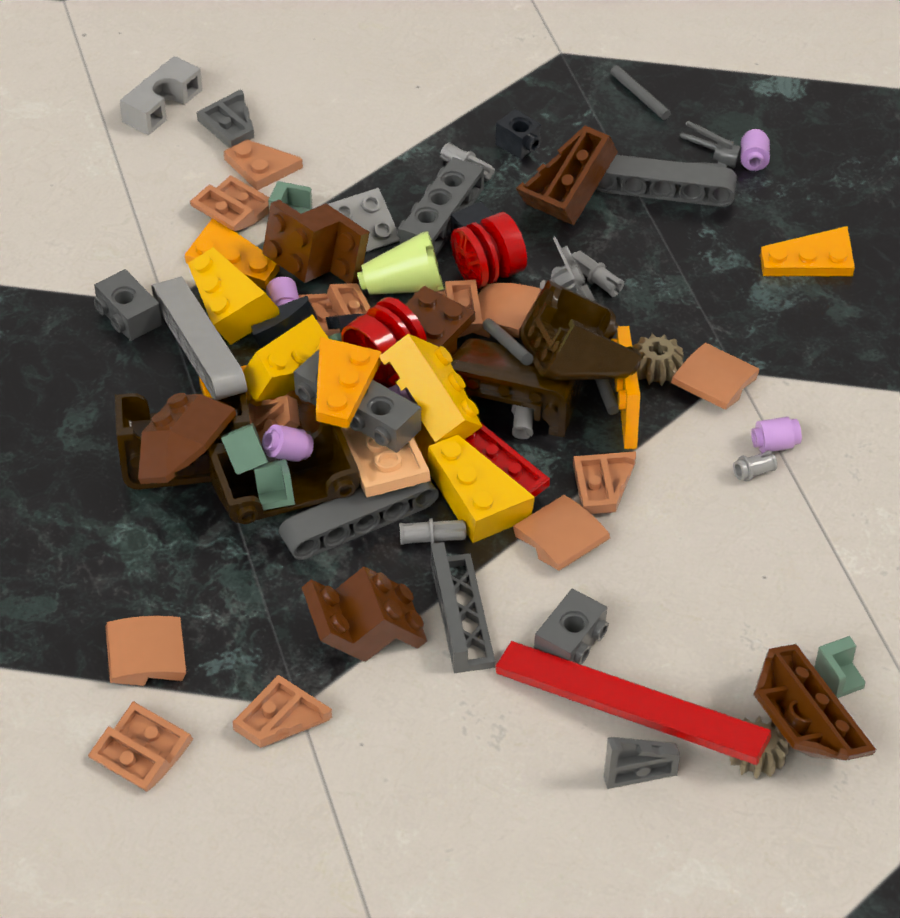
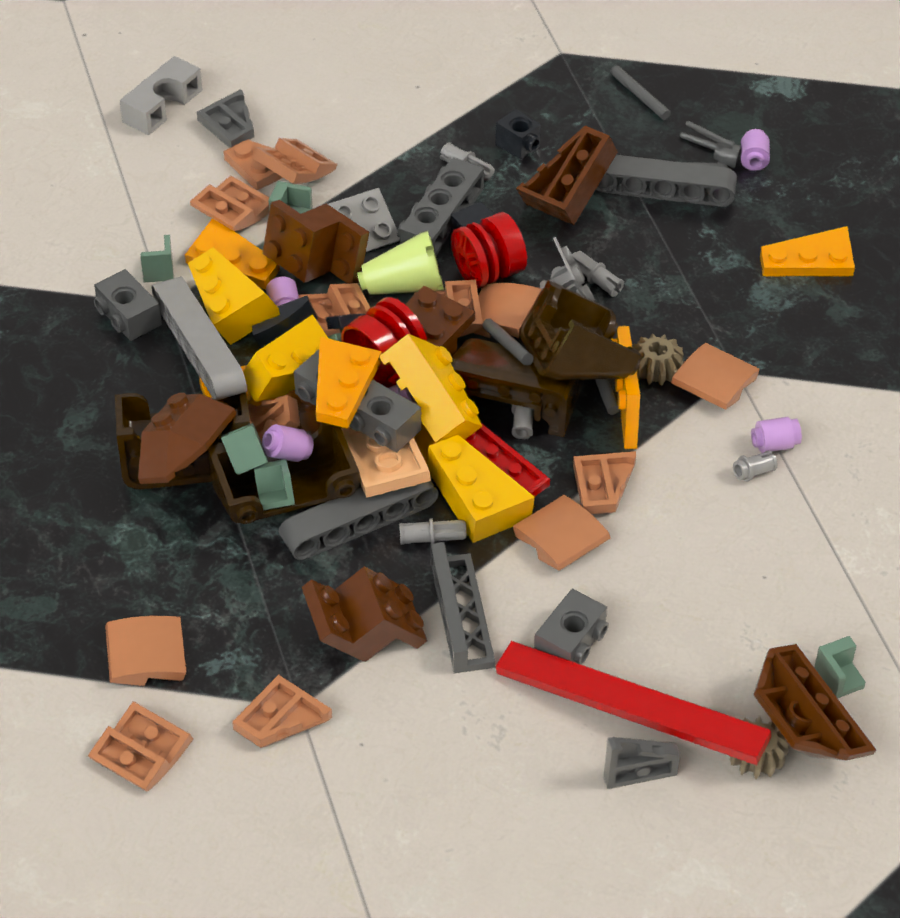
none -> sand green panel [140,234,174,283]
none -> nougat slope [252,138,338,184]

